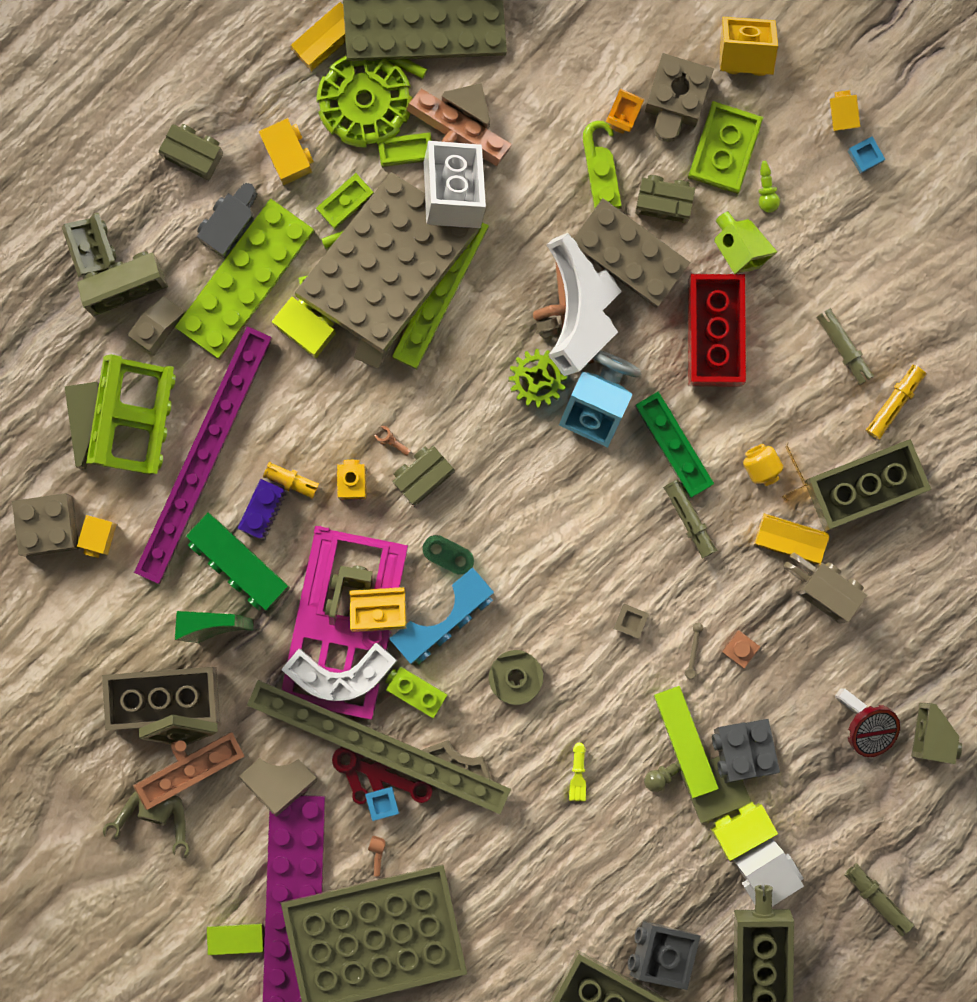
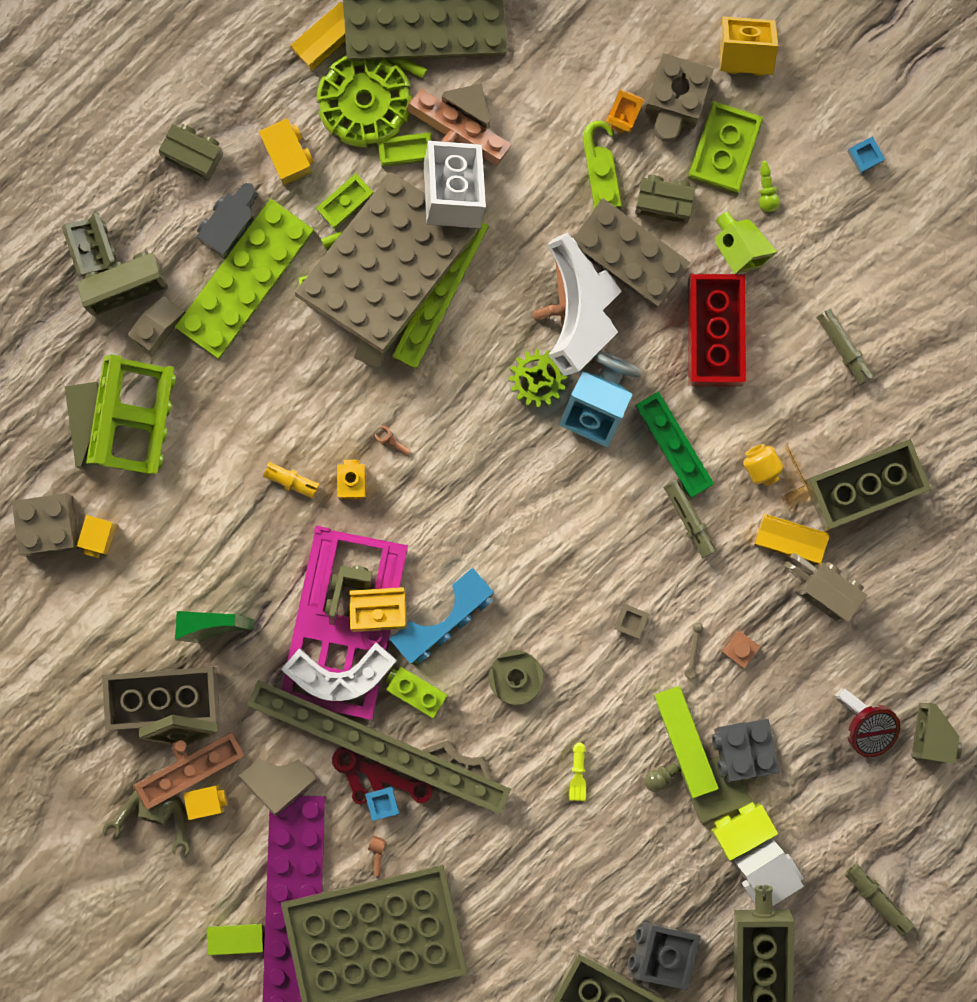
magenta plate [134,326,273,584] -> none
green brick [186,512,290,611] -> none
dark purple brick [238,479,287,540] -> none
neon yellow brick [271,296,336,358] -> none
olive brick [392,446,455,507] -> none
clear green plate [423,535,474,575] -> none
dark tan plate [535,317,561,338] -> none
yellow brick [830,90,860,131] -> none
yellow pin [865,364,927,440] -> none
none -> yellow brick [183,785,227,820]

